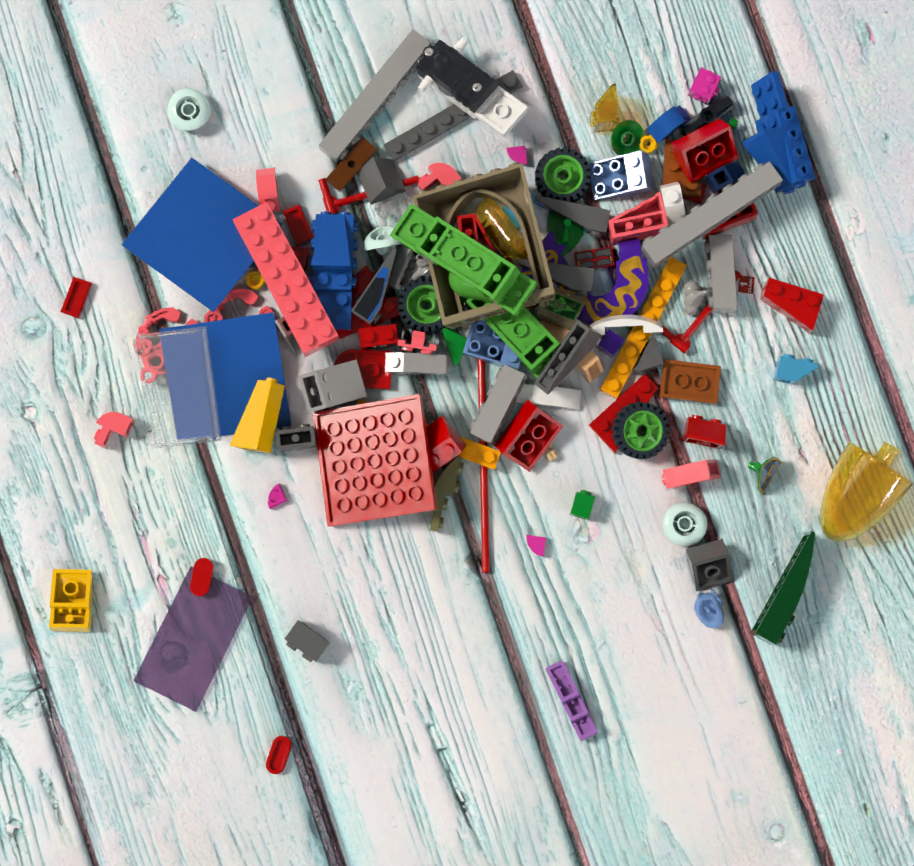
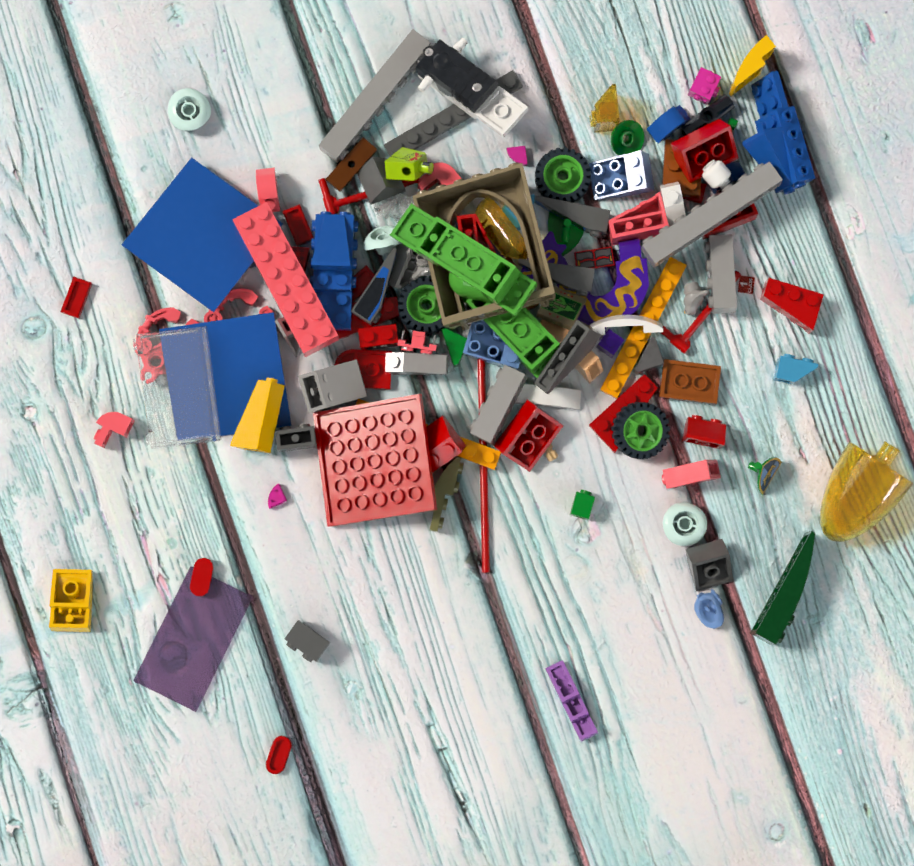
yellow tile [246,271,265,290] -> none
dark pink tile [526,535,546,557] -> none
yellow plate [639,135,658,153] -> none
none -> lime torso [384,147,434,181]
none -> white head [702,160,731,189]
none -> yellow slope [729,35,776,96]

